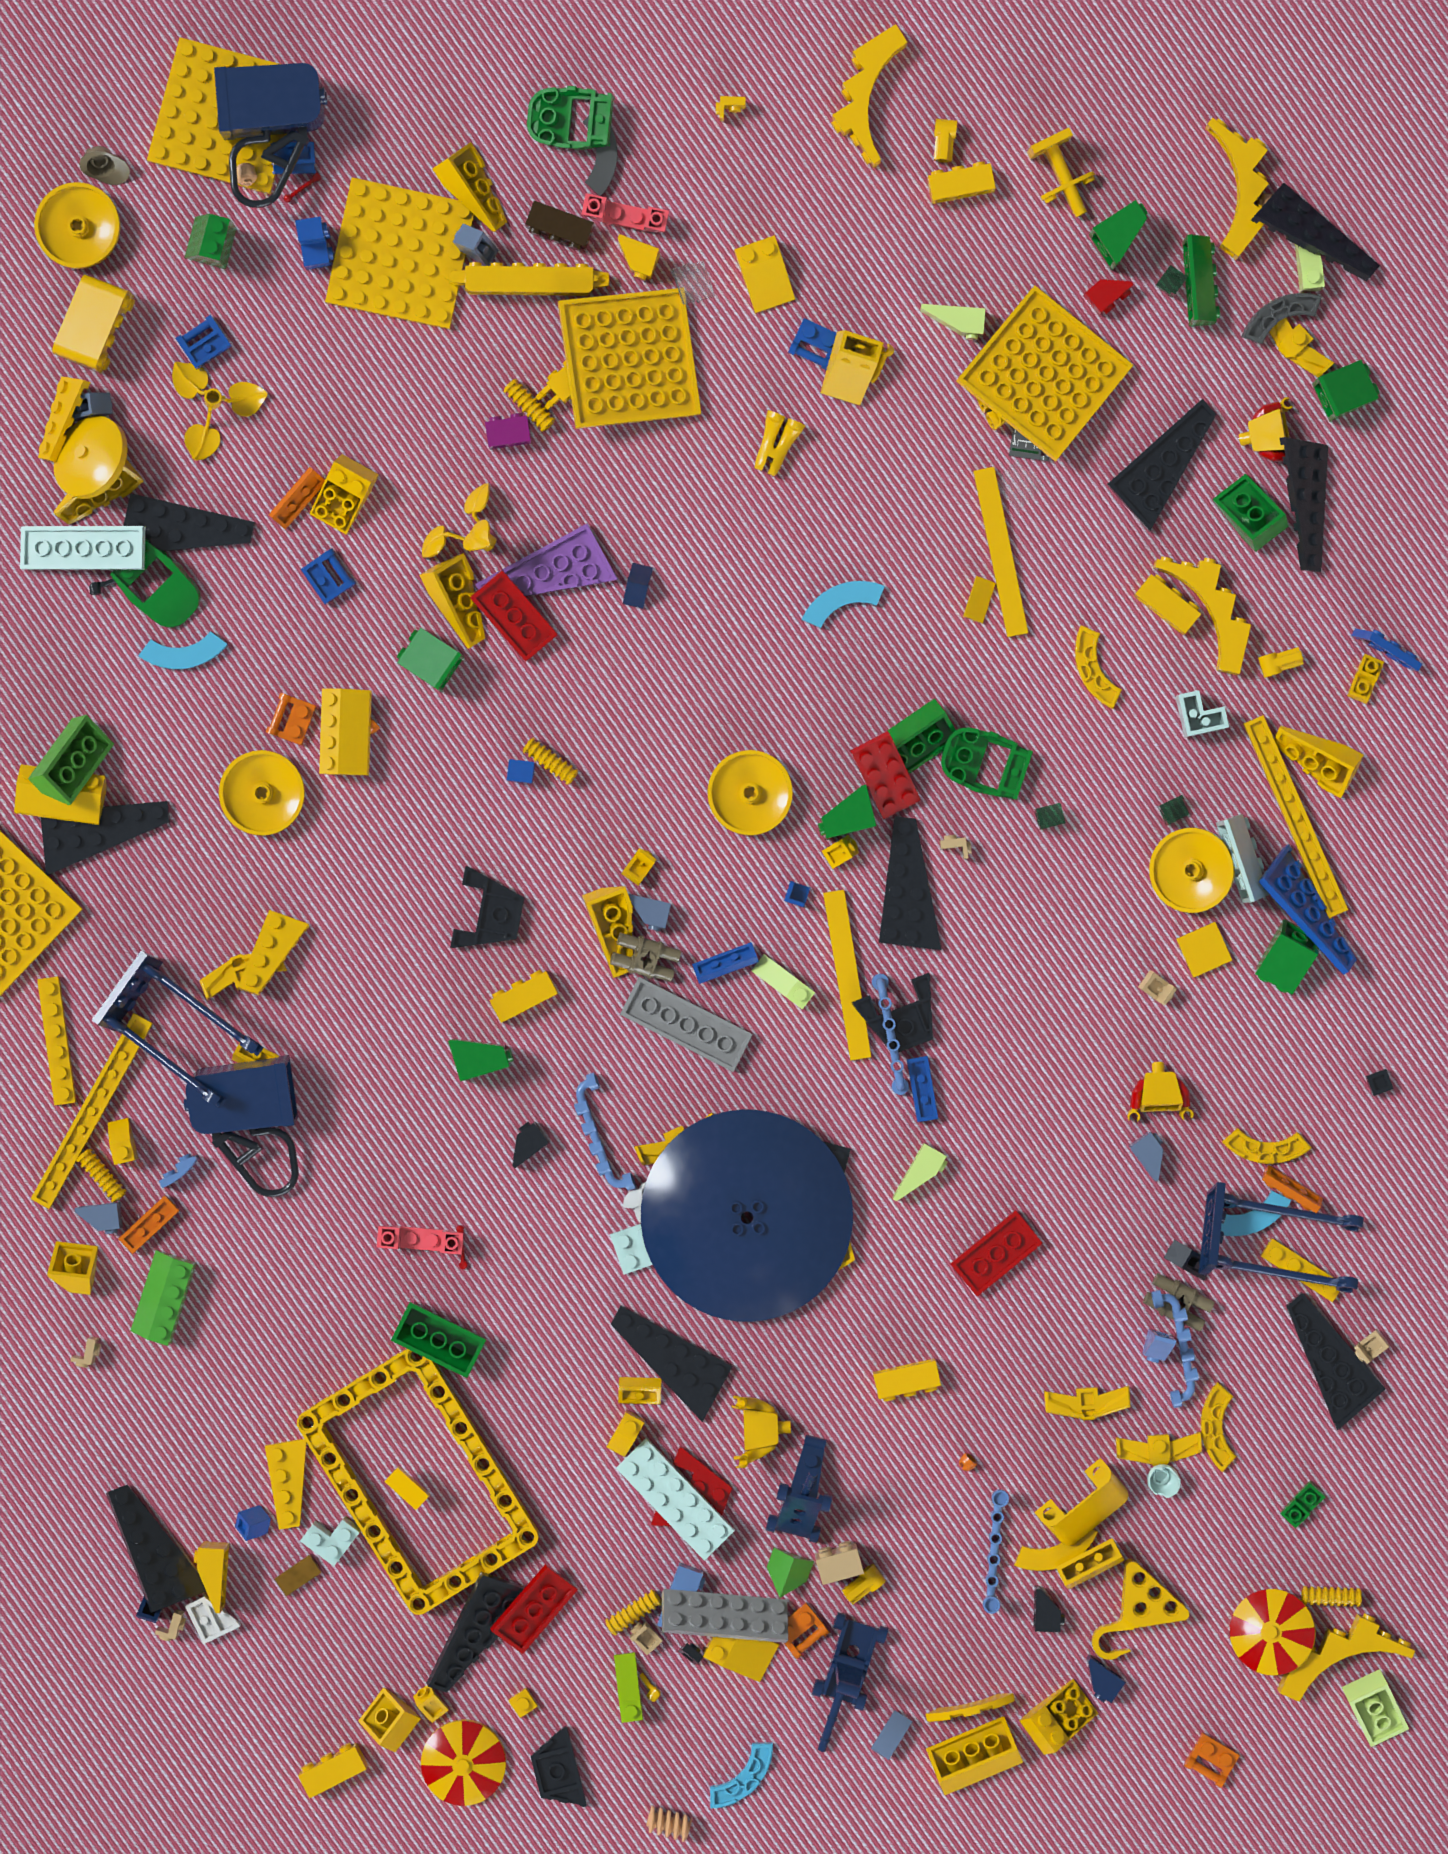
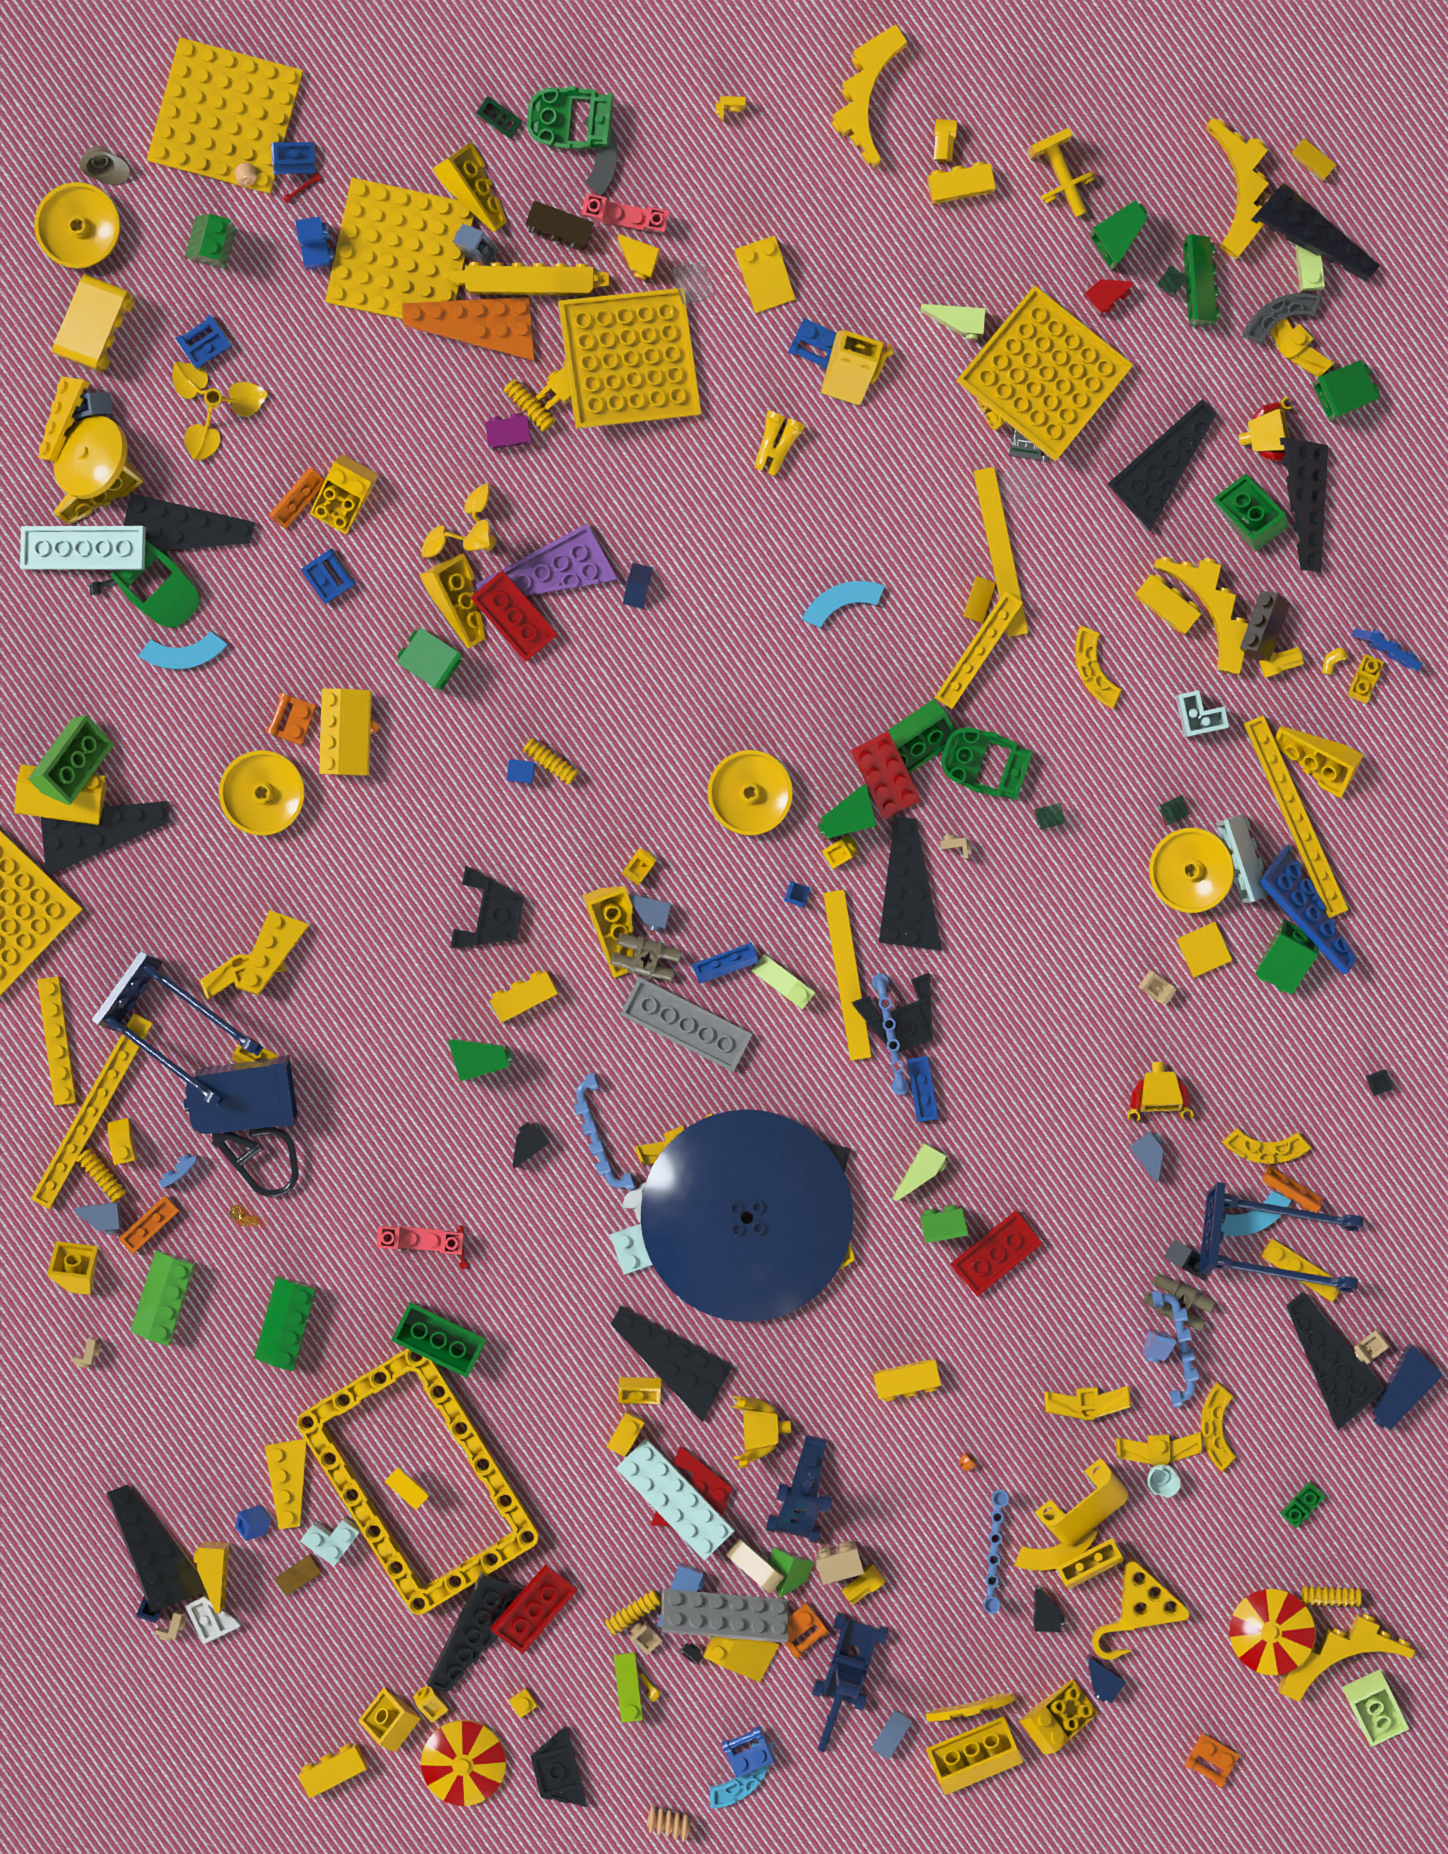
dark blue piece [214,63,328,208] -> none
none -> clear yellow arm [229,1204,258,1226]
none -> green slope [254,1276,317,1371]
none -> orange wing [402,297,534,361]
none -> dark green slope [474,96,522,139]
none -> blue plate [722,1726,776,1778]
none -> beam [726,1538,784,1593]
none -> bright green slope [919,1204,968,1243]
none -> yellow plate [934,591,1023,709]
none -> dark brown brick [1240,591,1291,661]
none -> yellow slope [1290,138,1336,181]
none -> yellow arm [1322,648,1348,675]
none -> dark blue slope [1371,1343,1443,1430]

